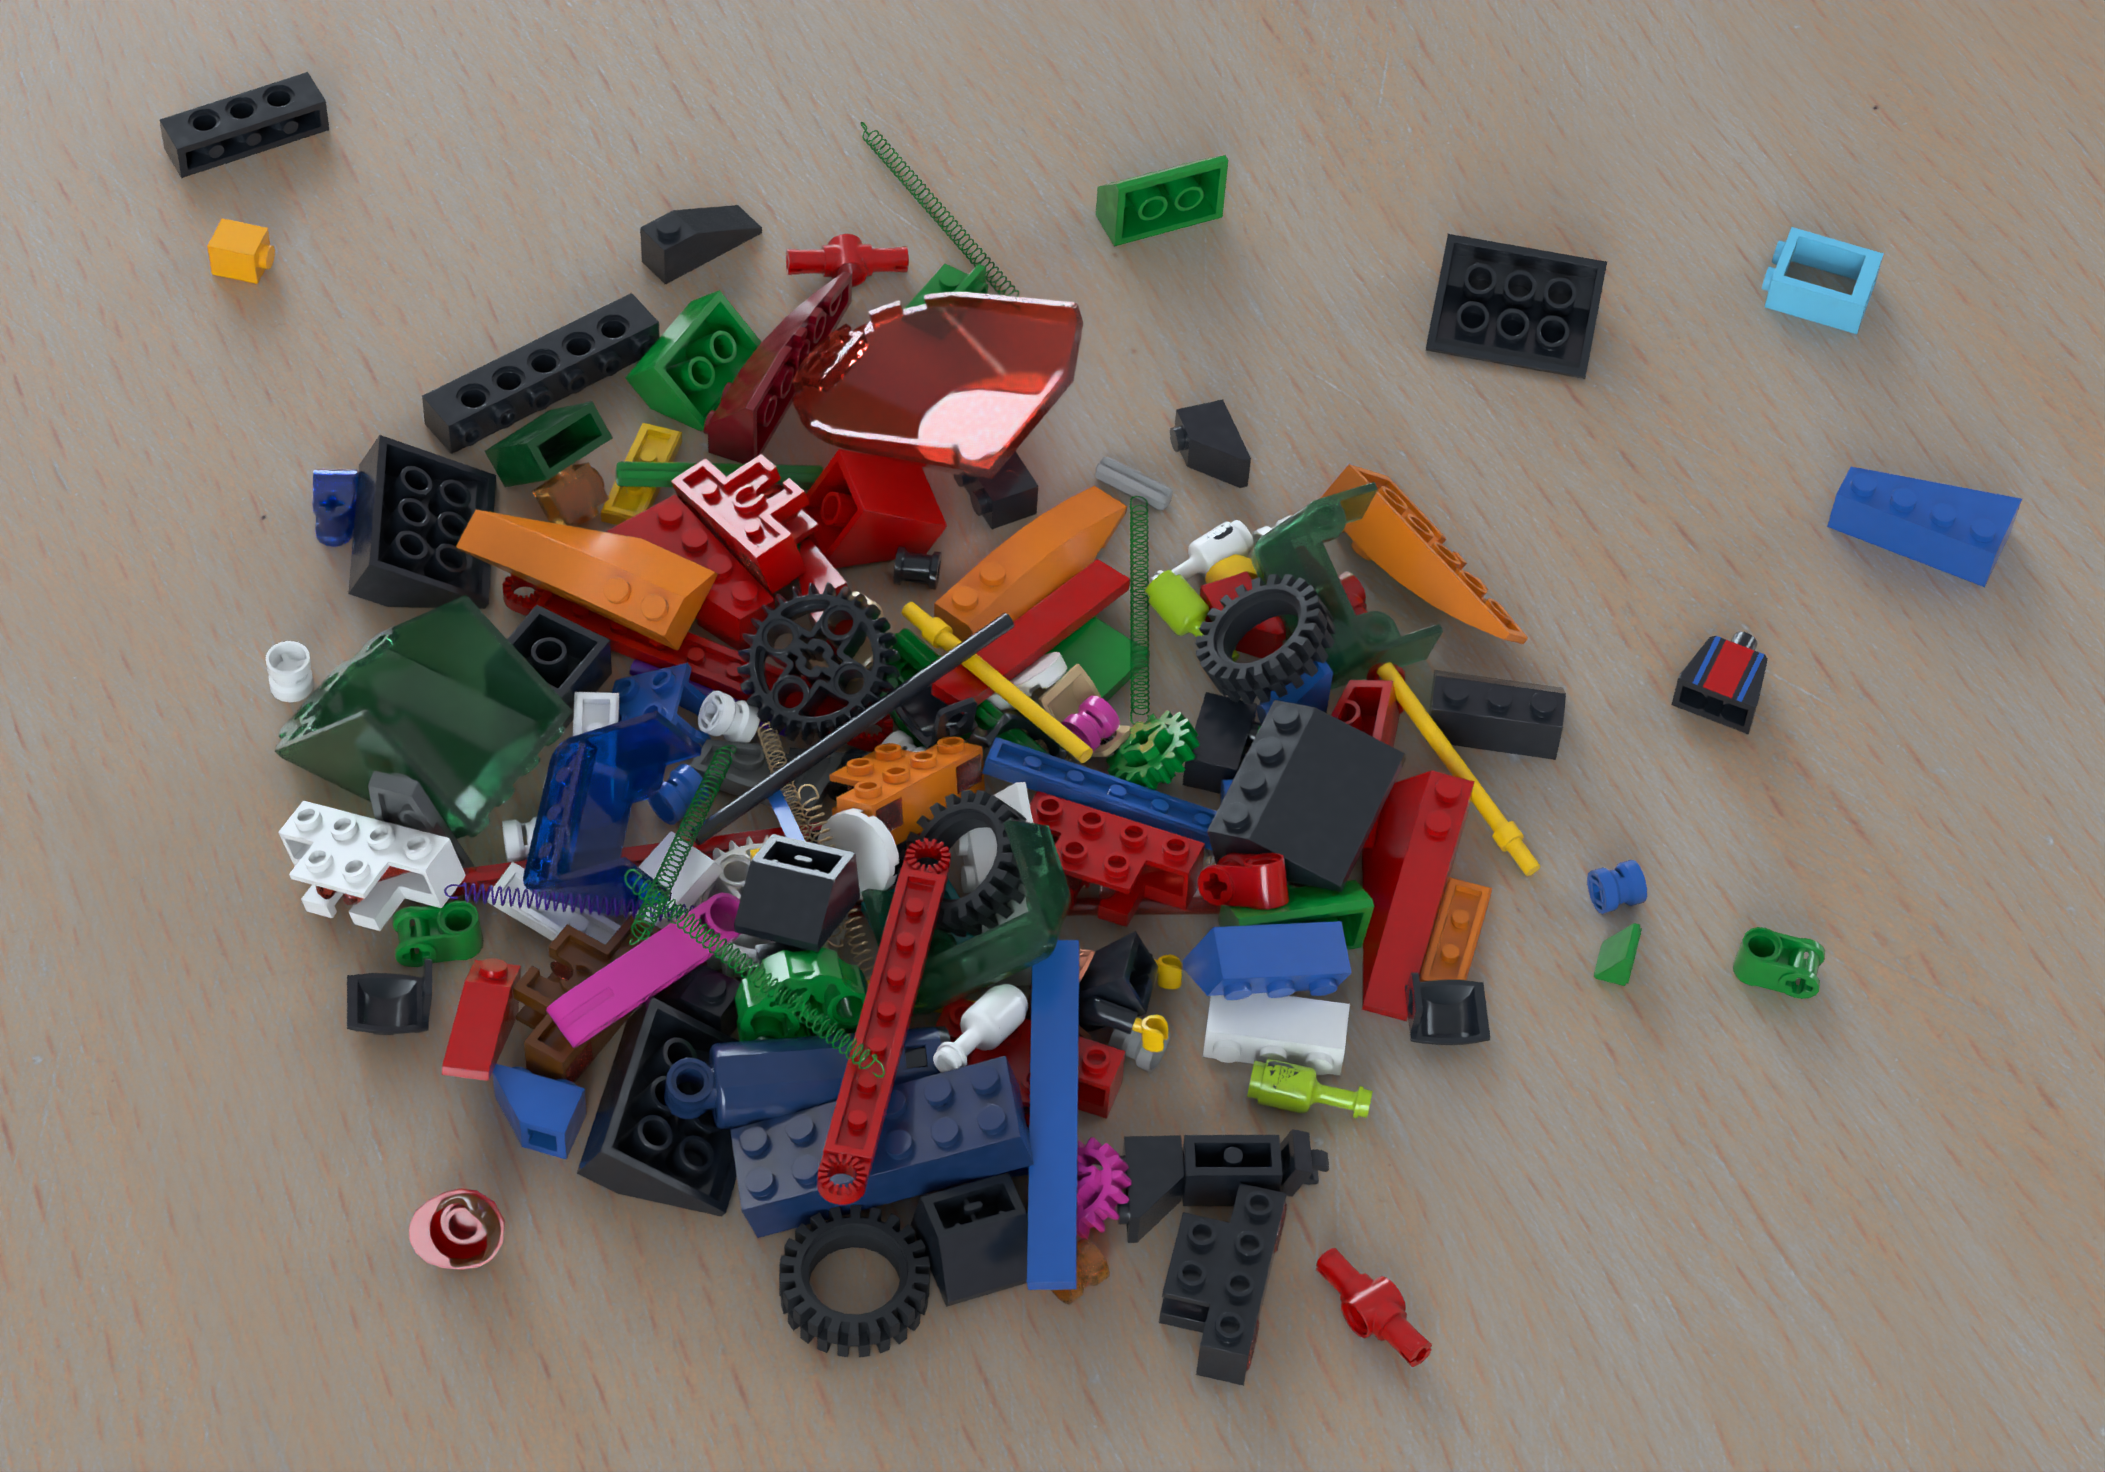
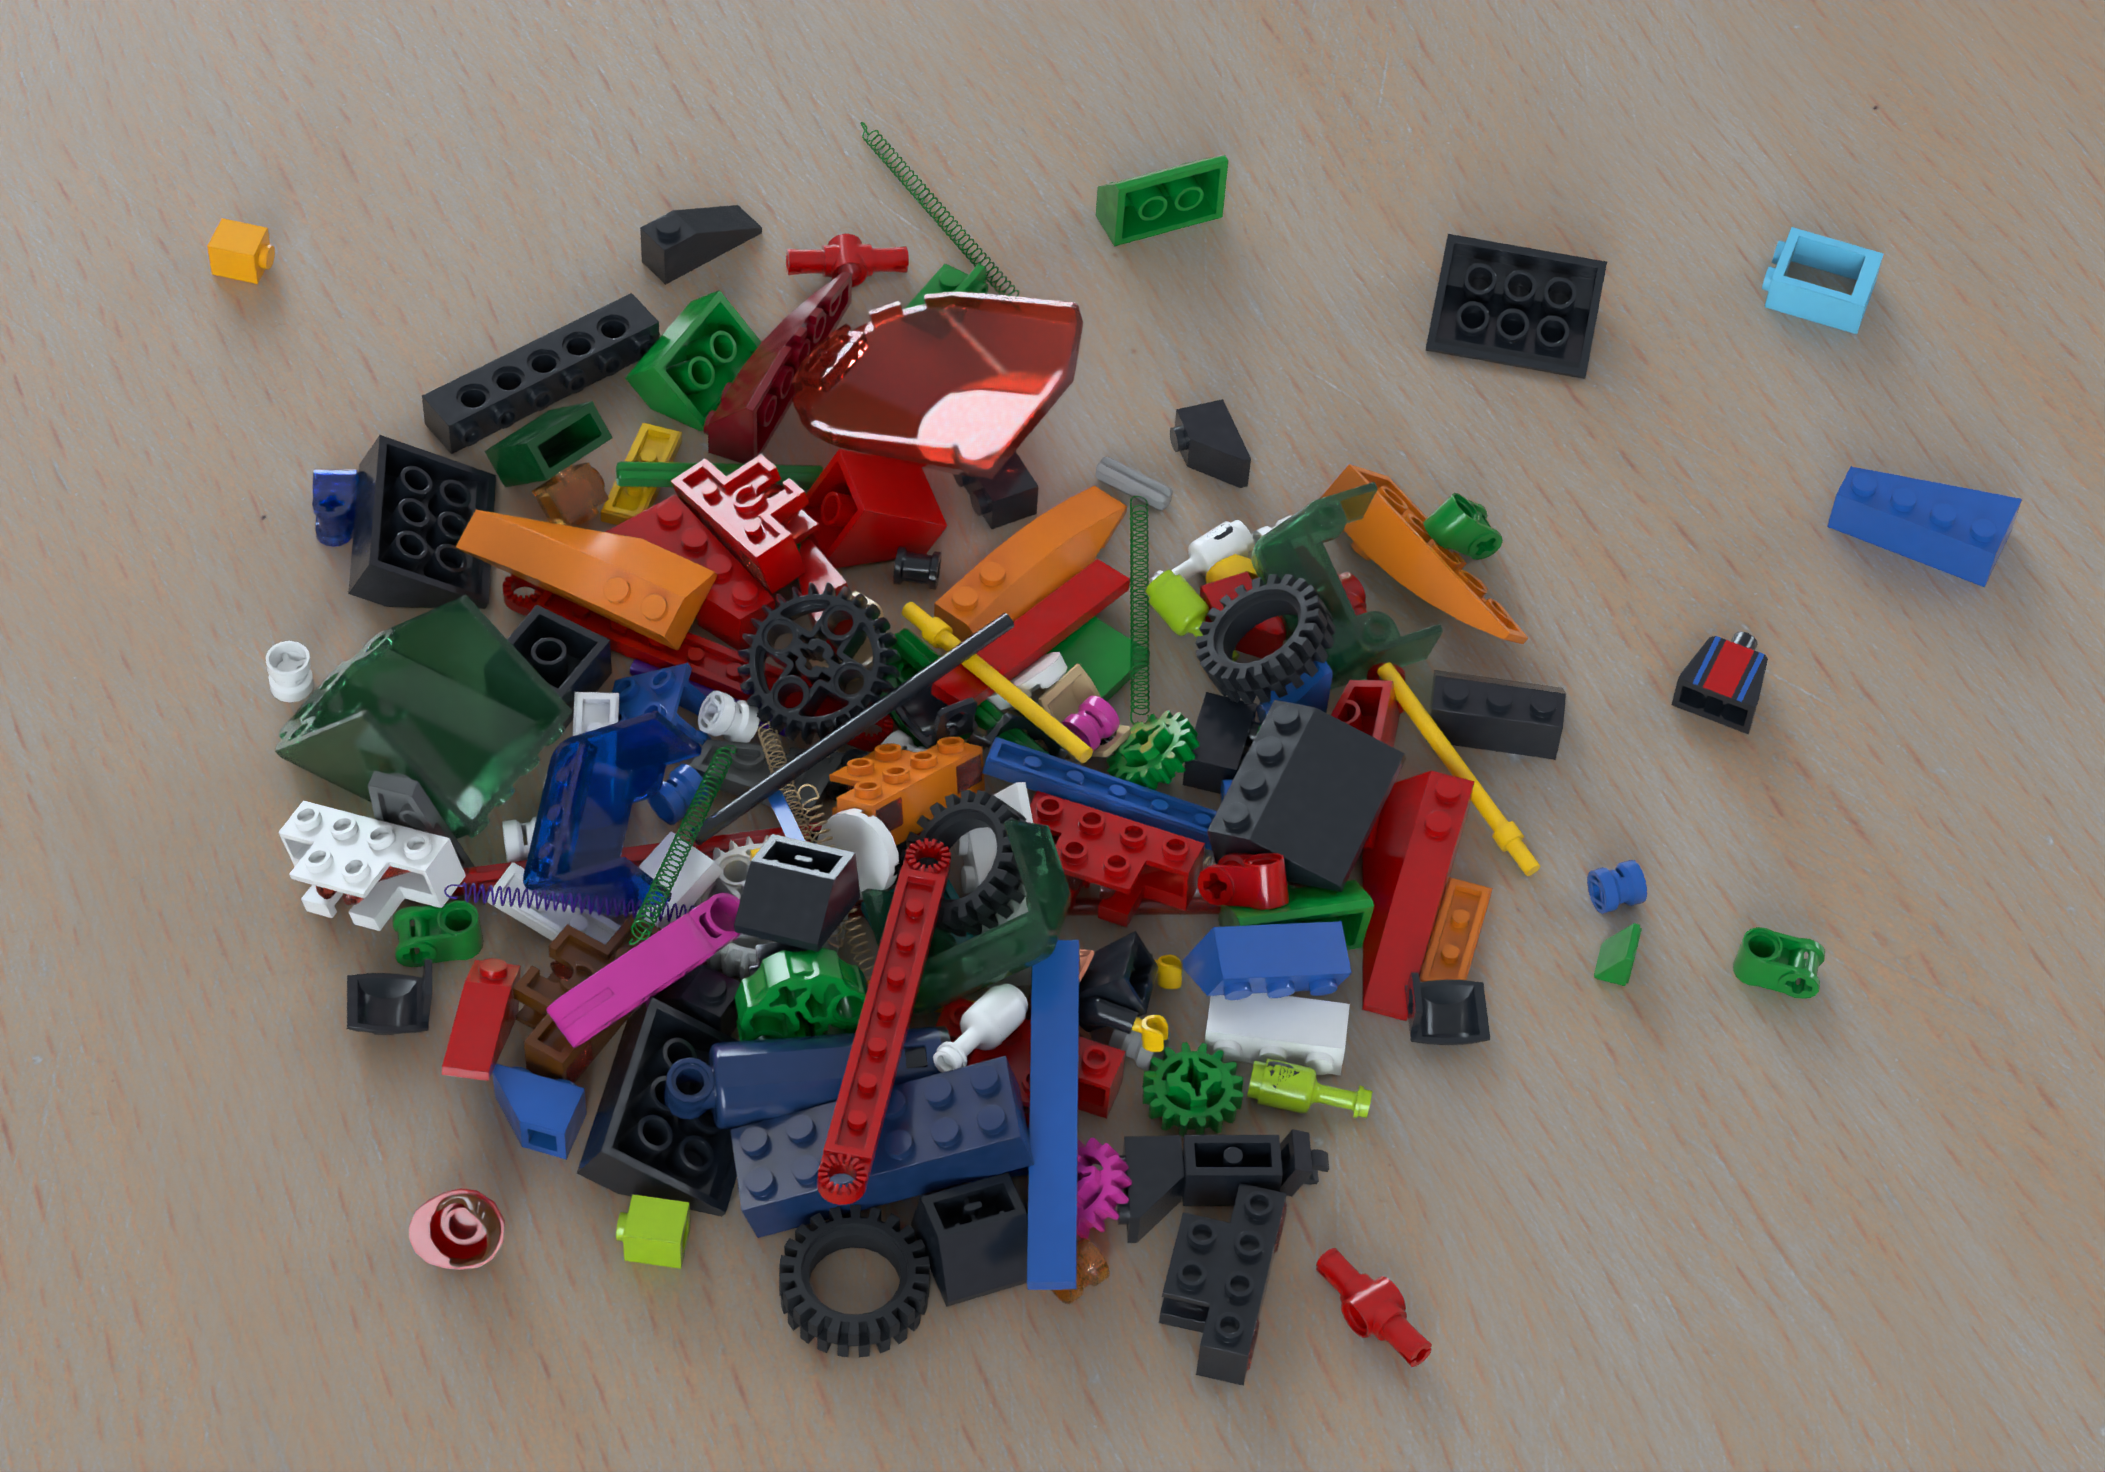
black brick [159,72,329,178] -> none
green piece [625,869,885,1078] -> none
none -> lime brick [616,1194,690,1269]
none -> green gear [1142,1042,1244,1138]
none -> green piece [1423,493,1503,560]

